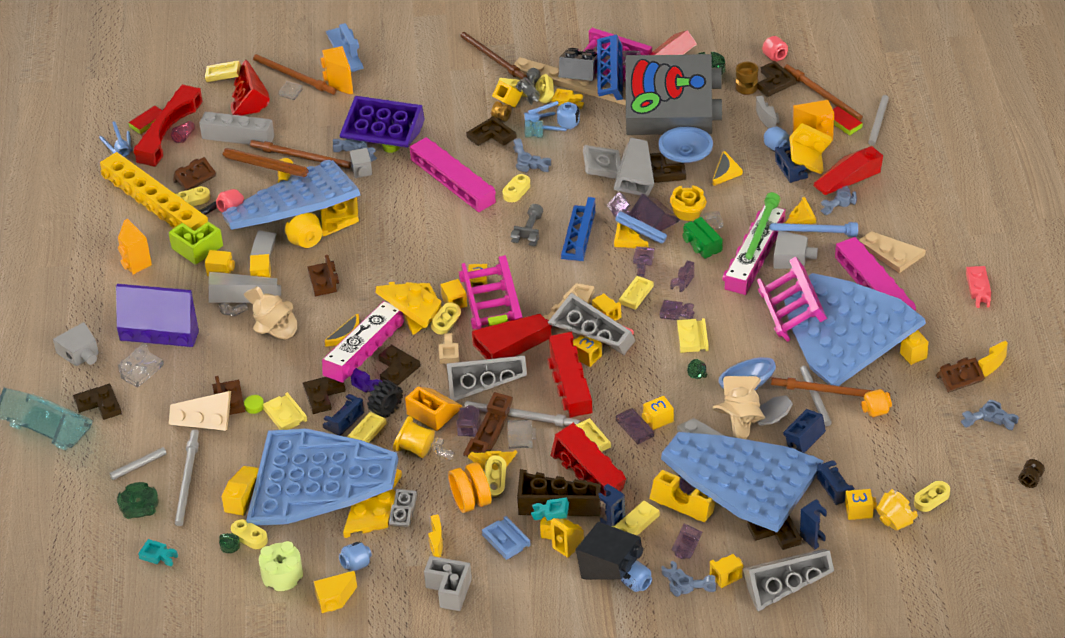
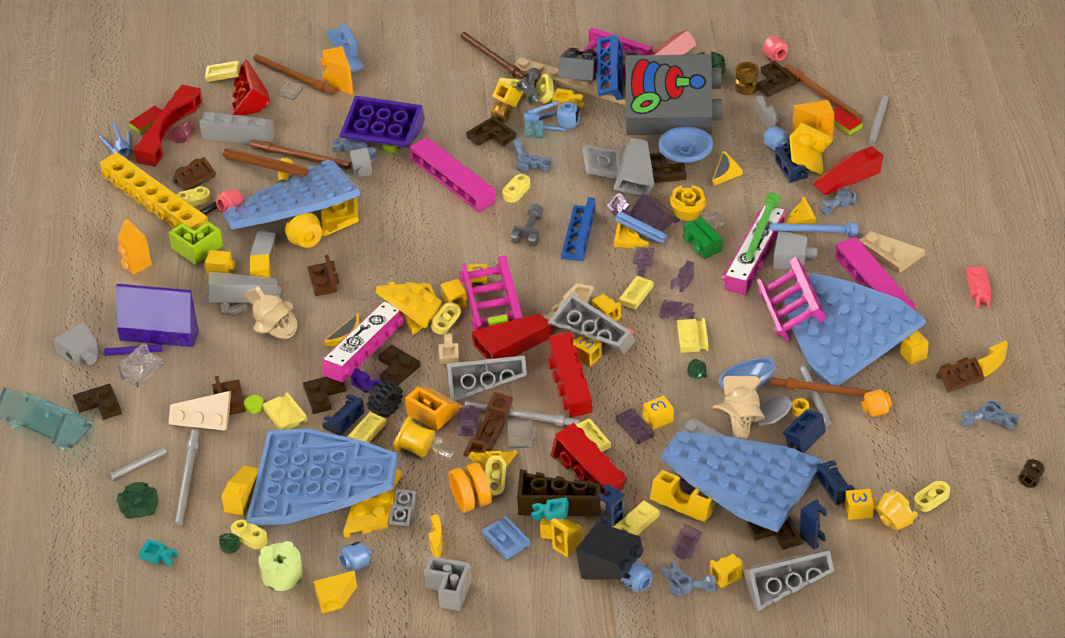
none -> dark purple bar [104,344,163,356]
none -> yellow bush [791,398,809,417]

